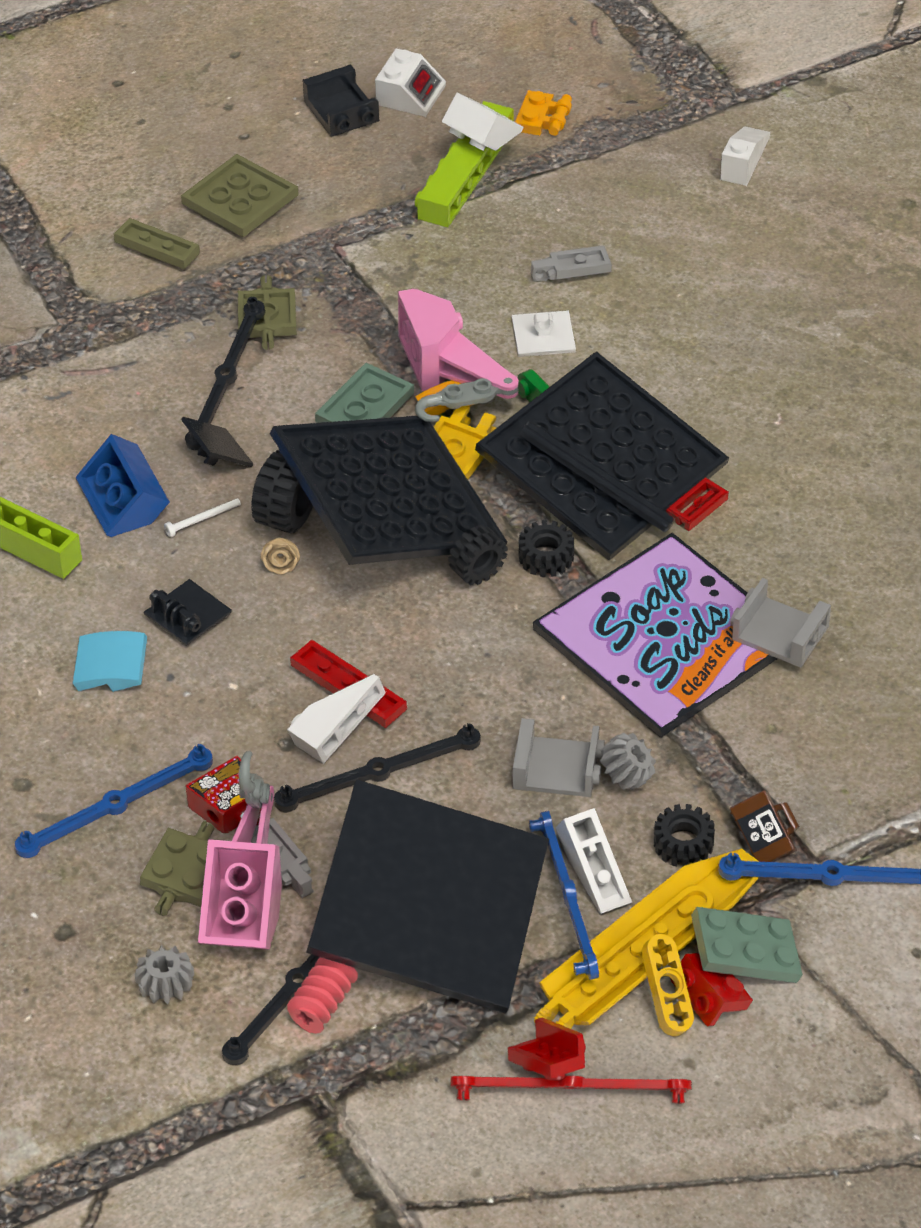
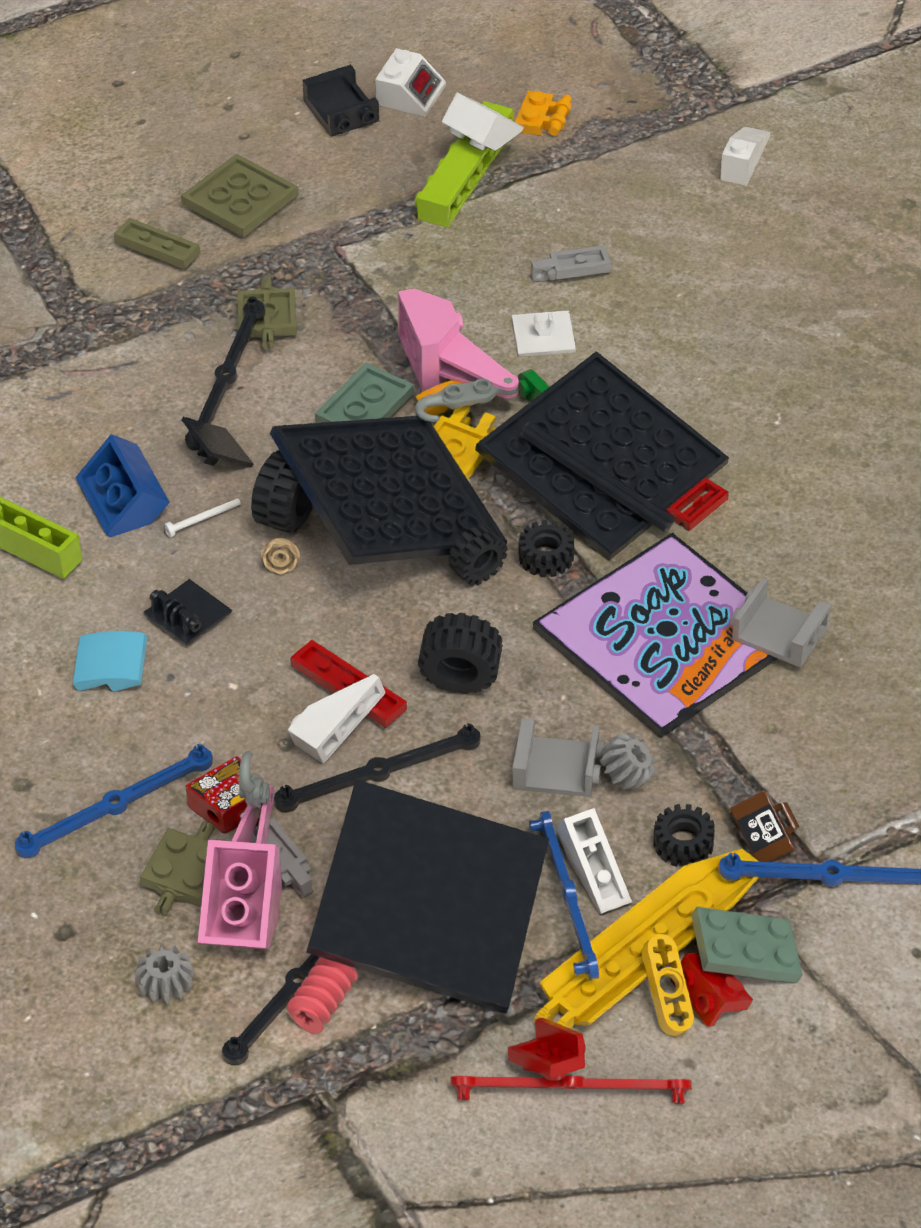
none -> black tyre [418,613,503,694]

